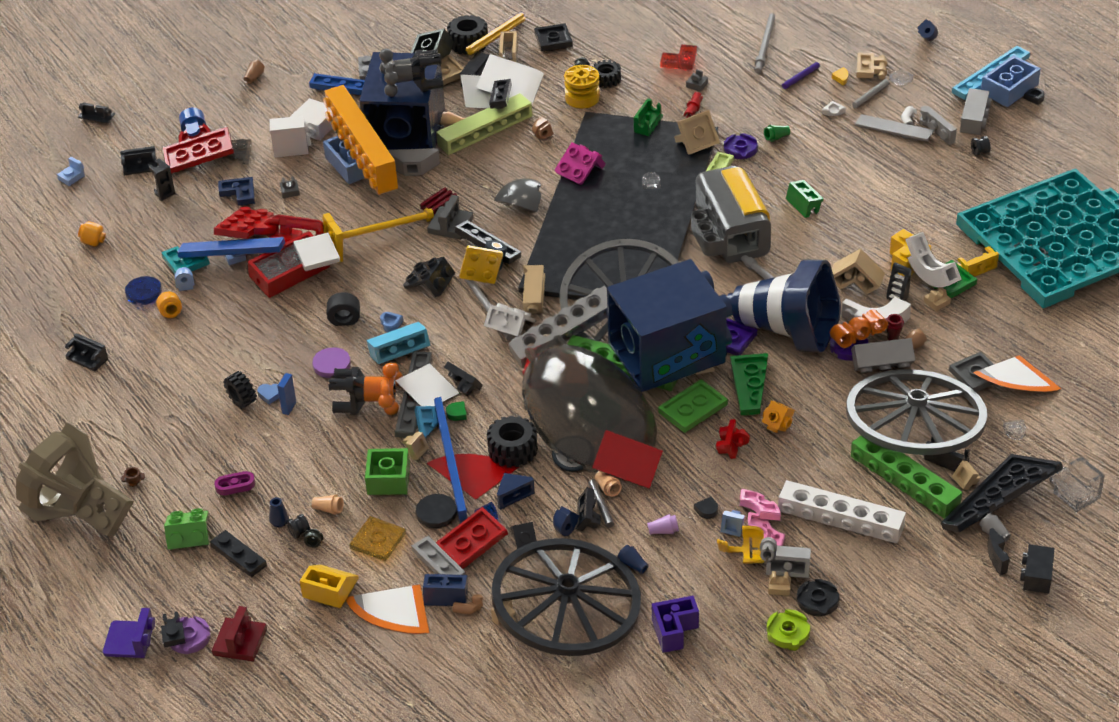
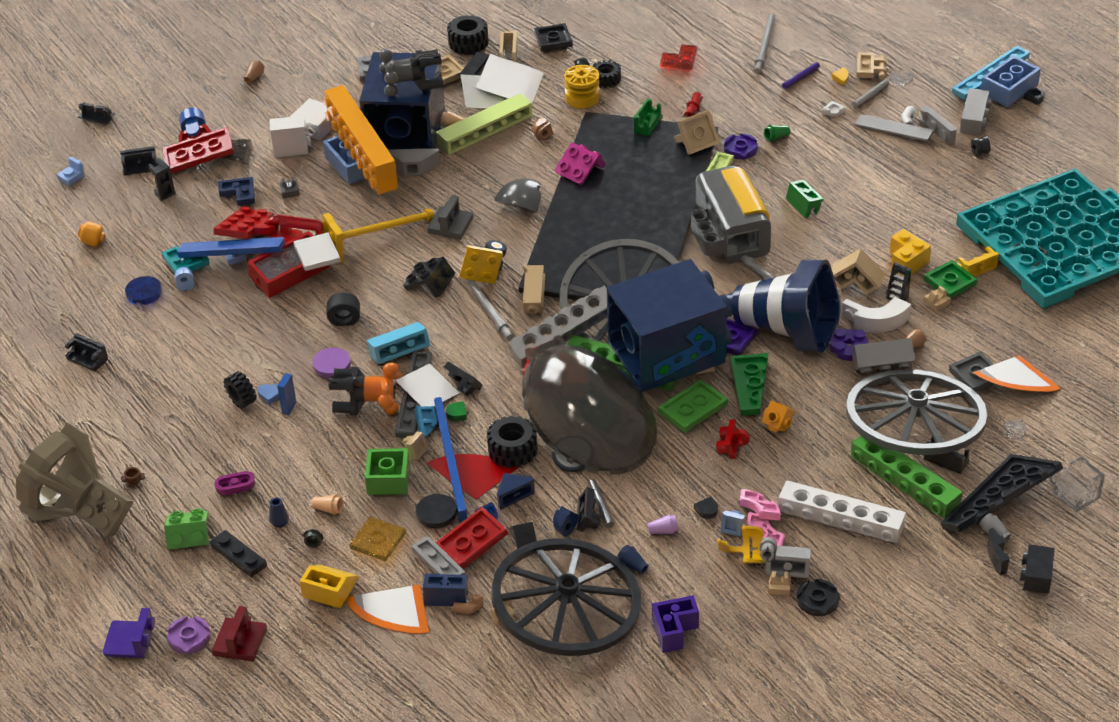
light orange head [156,291,182,318] -> none
black plate [161,611,186,648] -> none
black wheel [286,514,310,539] -> none
blue plate [309,73,365,95] -> none
medium blue tile [380,312,404,332] -> none
pearl dark grey slope [411,28,454,60] -> none
dark red tile [420,187,457,215] -> none
black plate [455,220,521,264] -> none
yellow axle [466,13,526,55] -> none
white bracket [484,303,536,336] -> none
black plate [489,79,512,109] -> none
red tile [592,430,663,489] -> none
light nougat cone [595,471,622,497] -> none
clear tile [642,173,661,189] -> none
dark grey tile [686,69,708,92] -> none
lime plate [766,609,810,651] -> none
orange piece [830,309,888,348] -> none
dark red cone [886,314,904,341] -> none
white arch [905,232,961,287] -> none
dark blue piece [917,19,938,41] -> none
tan tile [952,461,981,490] -> none

